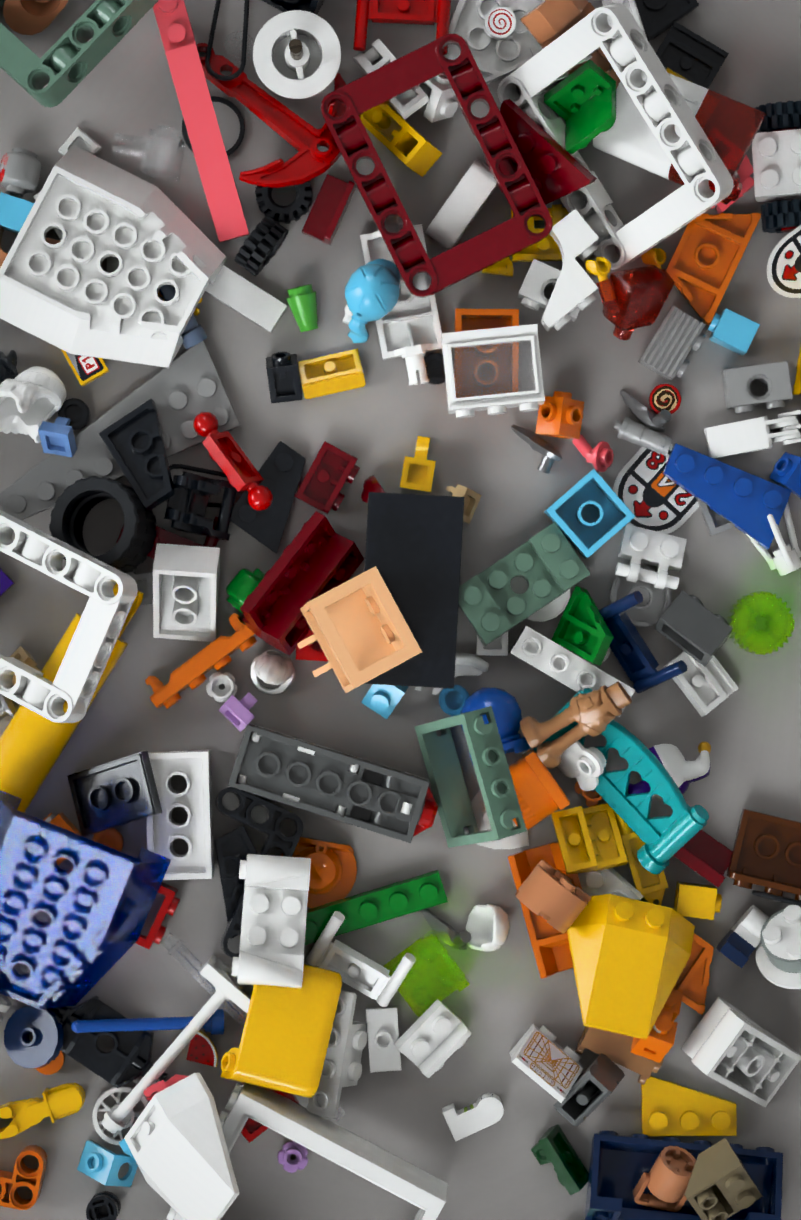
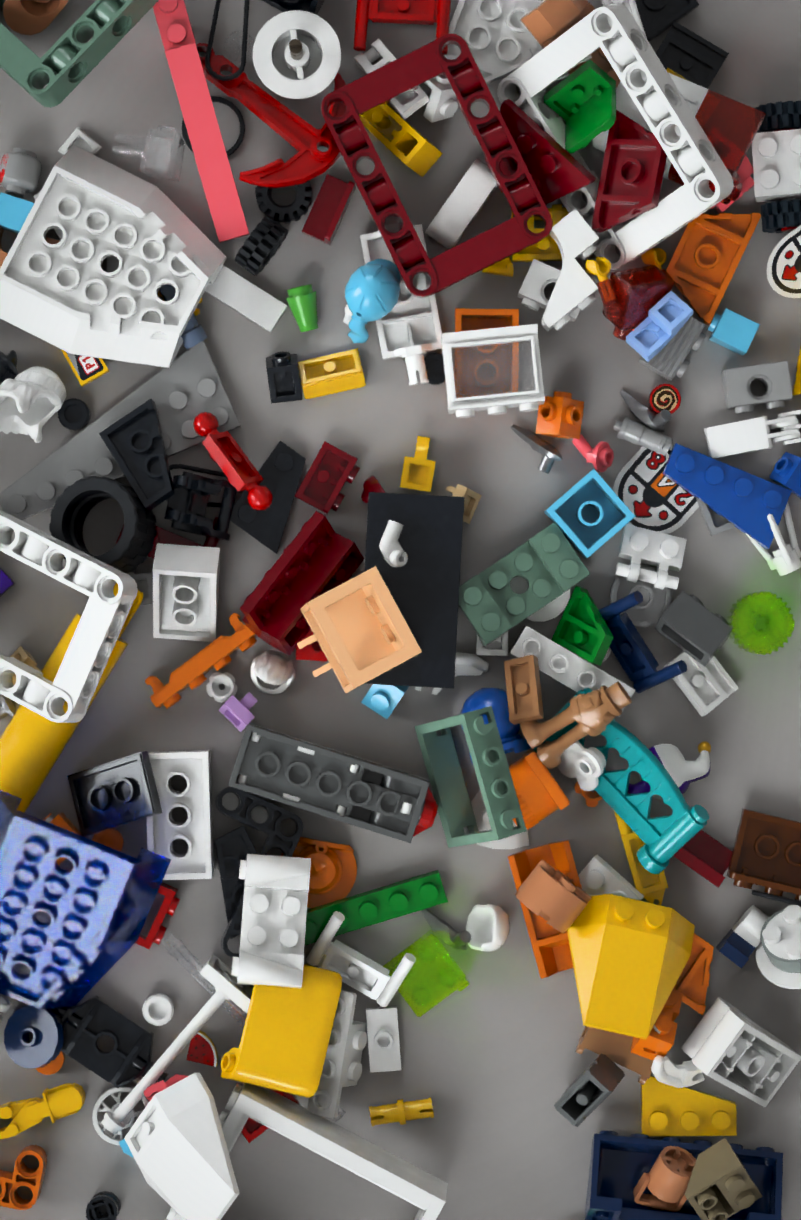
medium blue tile [38,416,77,457] -> none
blue piece [71,1009,224,1035] -> none
medium azure bracket [77,1140,138,1187] -> none
green head [226,568,265,614] -> none
lavender plate [277,1141,308,1173] -> none
white bracket [394,999,471,1078] -> none
dark azure tile [439,684,469,716] -> none
white leg [442,1093,504,1142] -> none
white tile [485,6,516,40] -> none
white slope [509,1024,583,1103] -> none
dark green hinge [531,1124,589,1195] -> none
yellow slope [551,803,628,874] -> none
yellow brick [673,881,722,920] -> none
none -> white tile [142,993,175,1026]
none -> yellow pin [369,1097,434,1127]
none -> white arm [379,520,408,568]
none -> medium nougat plate [504,655,544,725]
none -> dark red wing [591,110,667,232]
none -> light blue slope [626,291,693,362]
none -> white piece [651,1055,705,1088]

